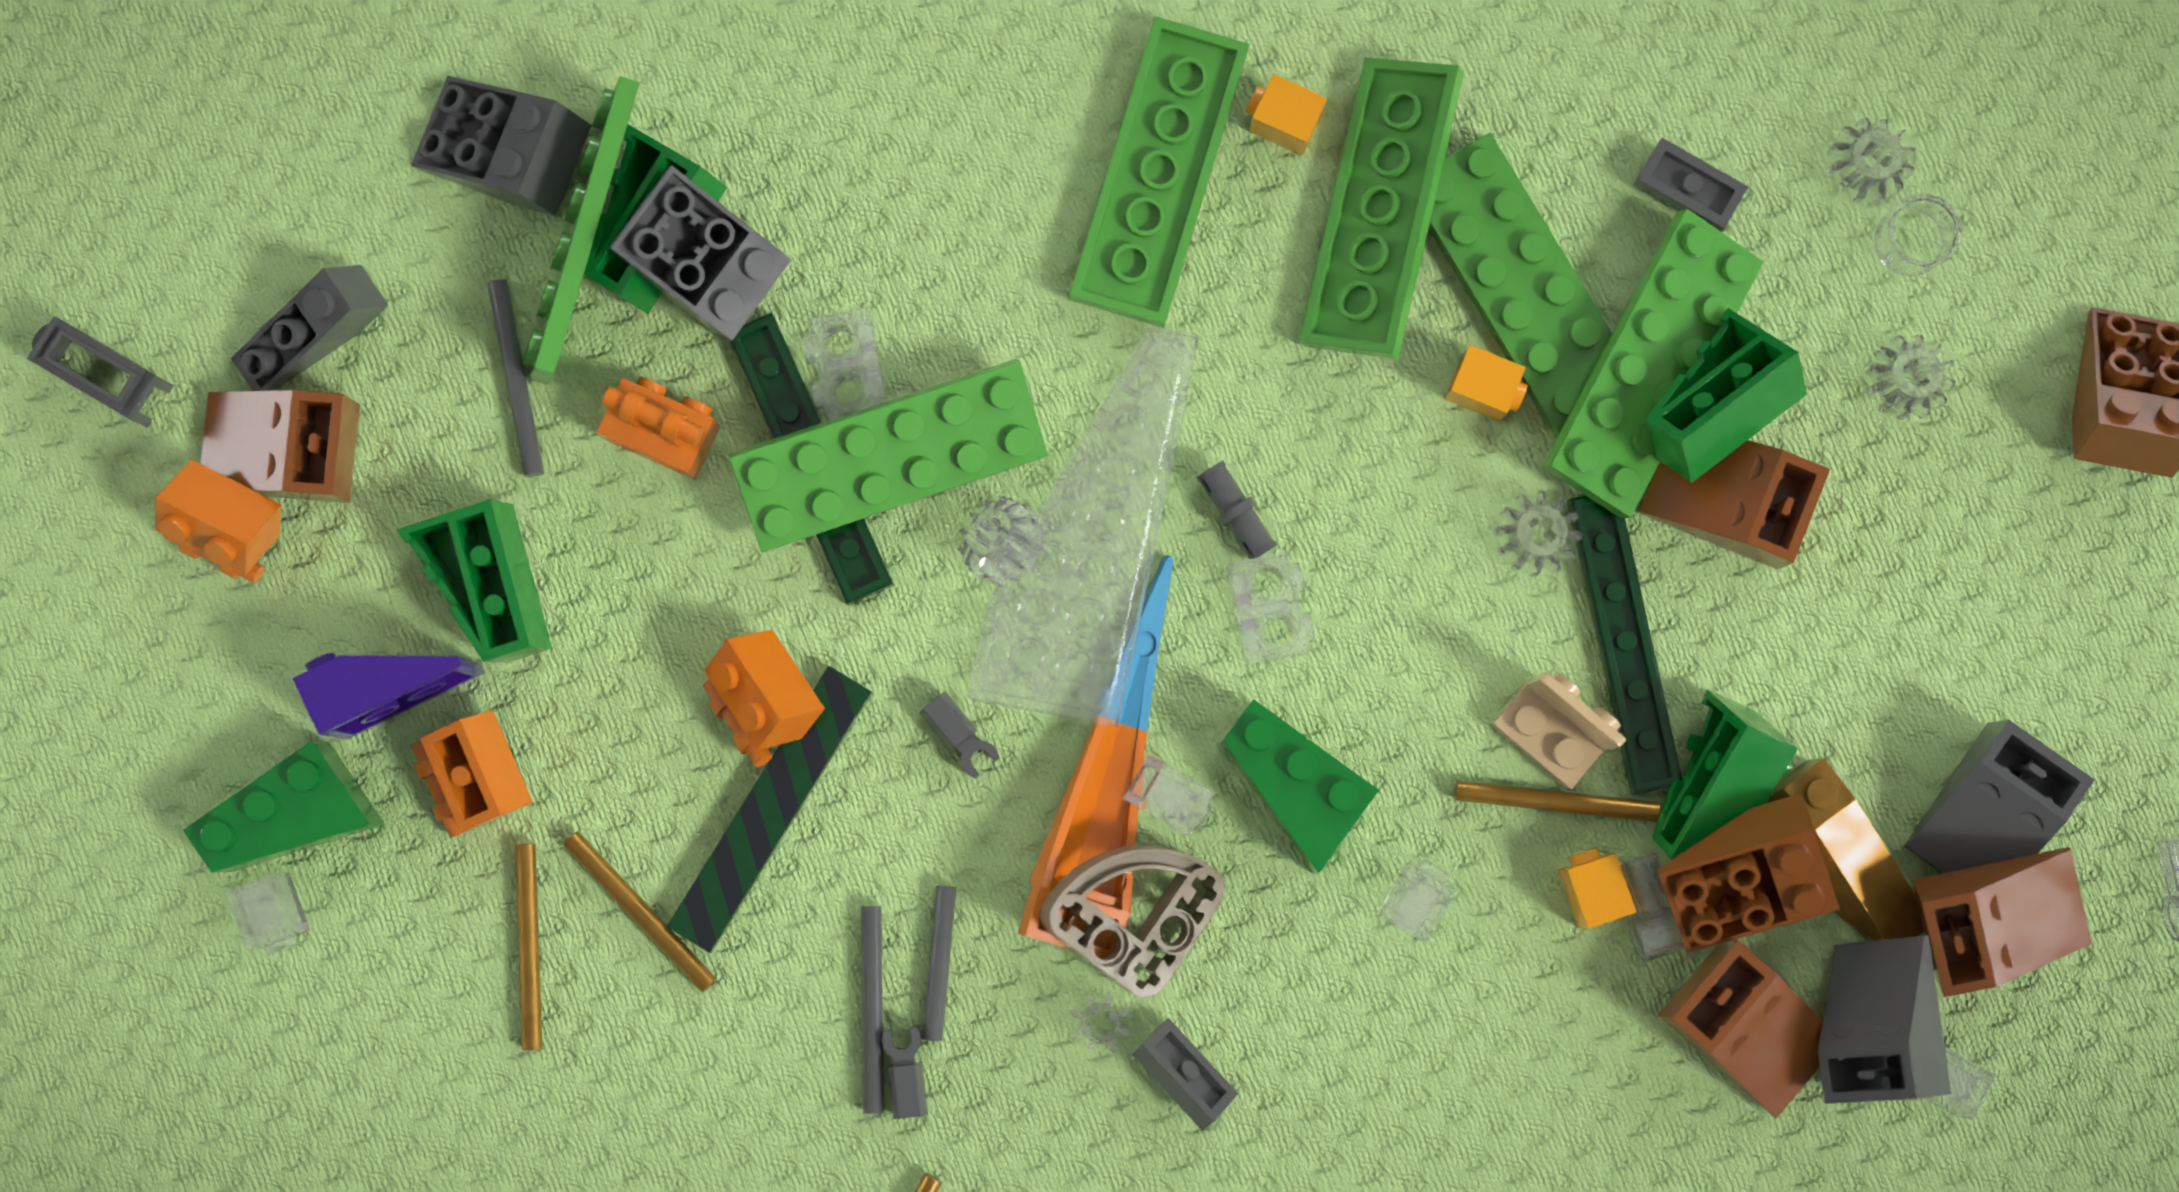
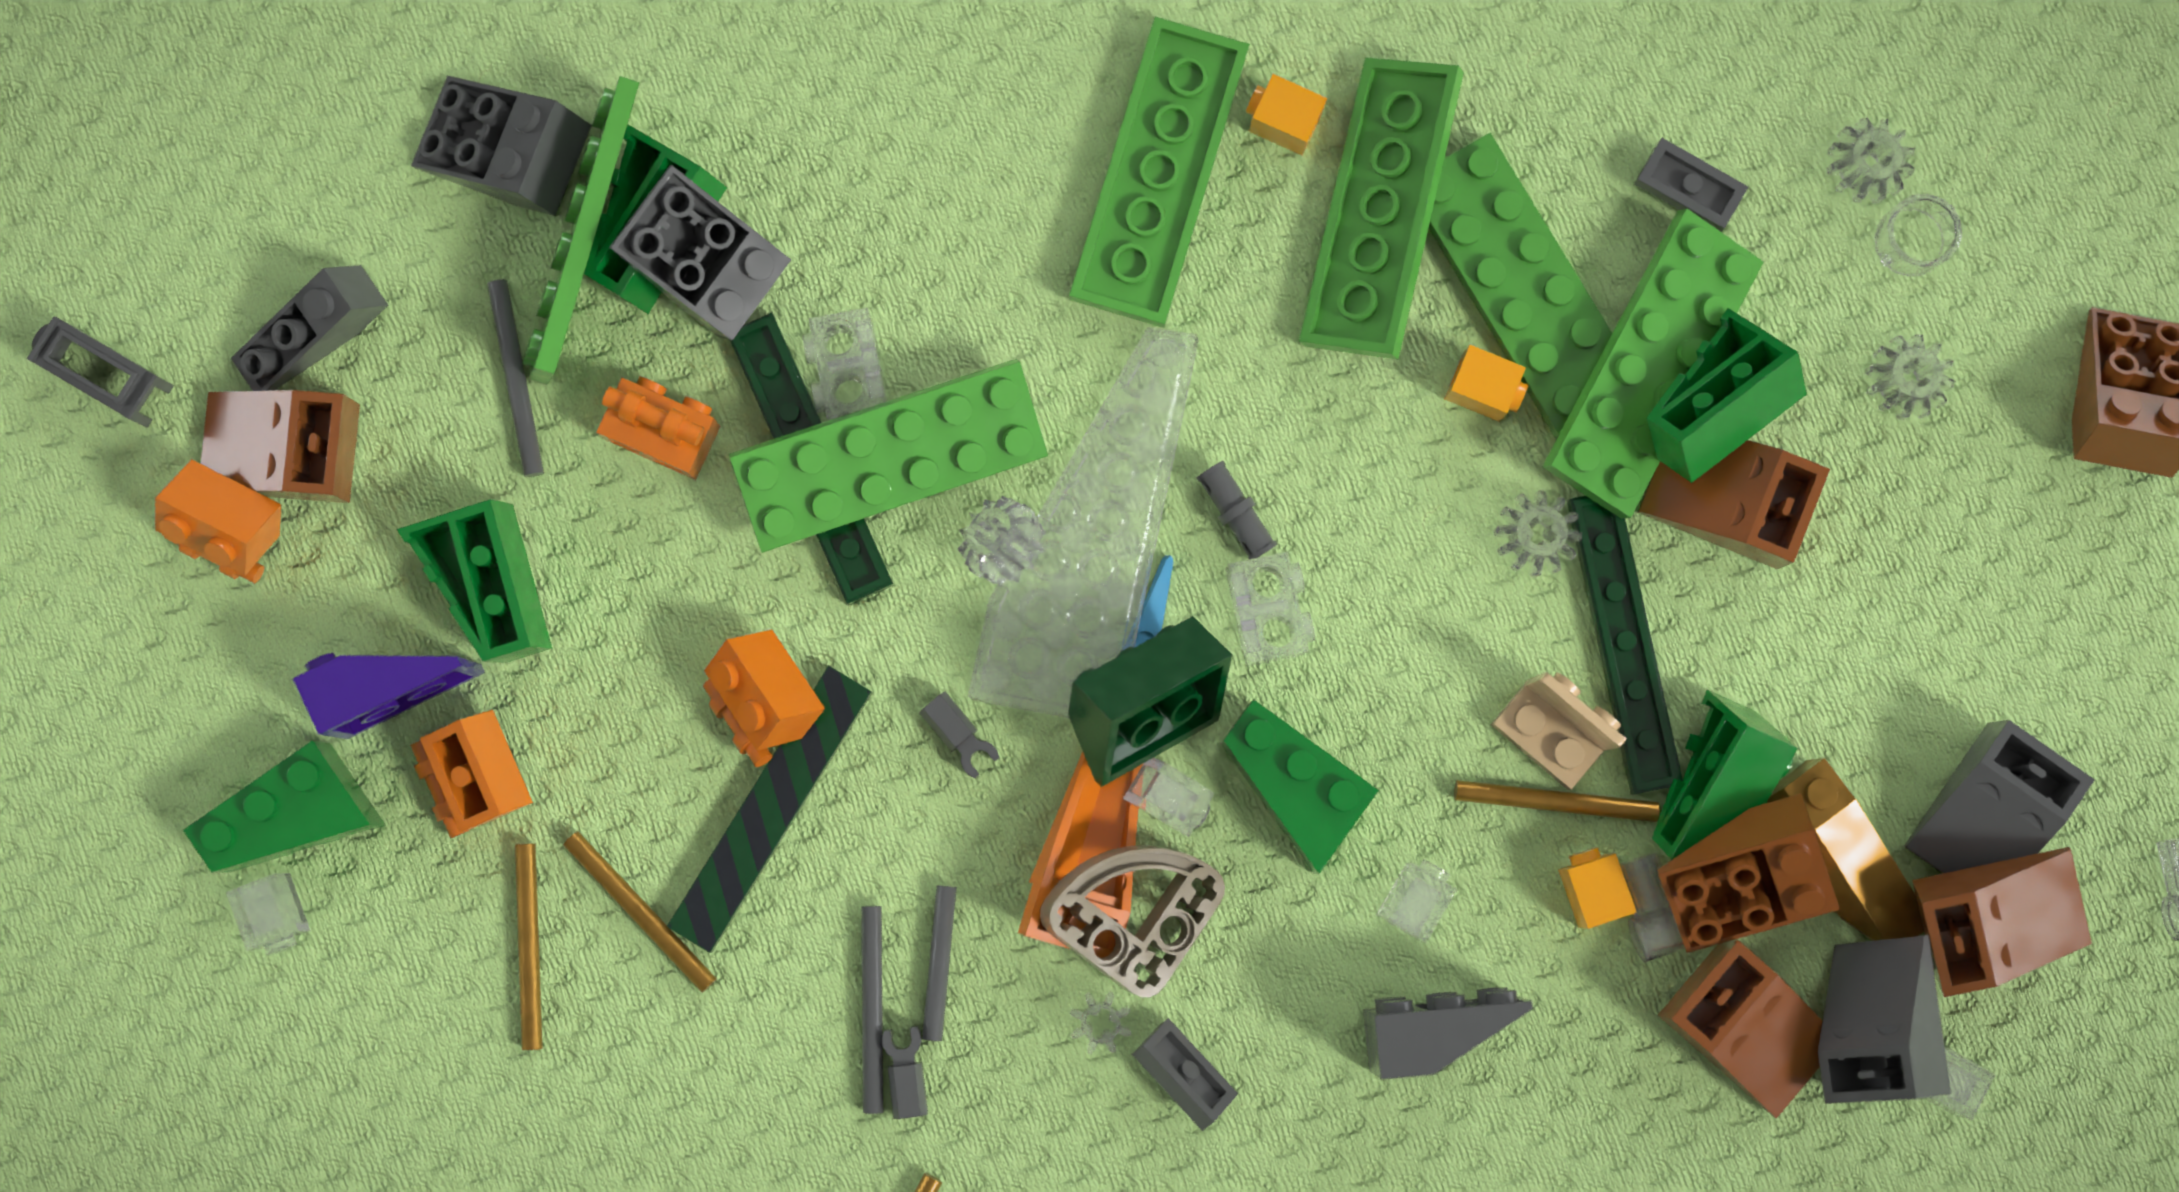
none -> dark green slope [1068,616,1232,787]
none -> dark grey slope [1363,987,1533,1080]

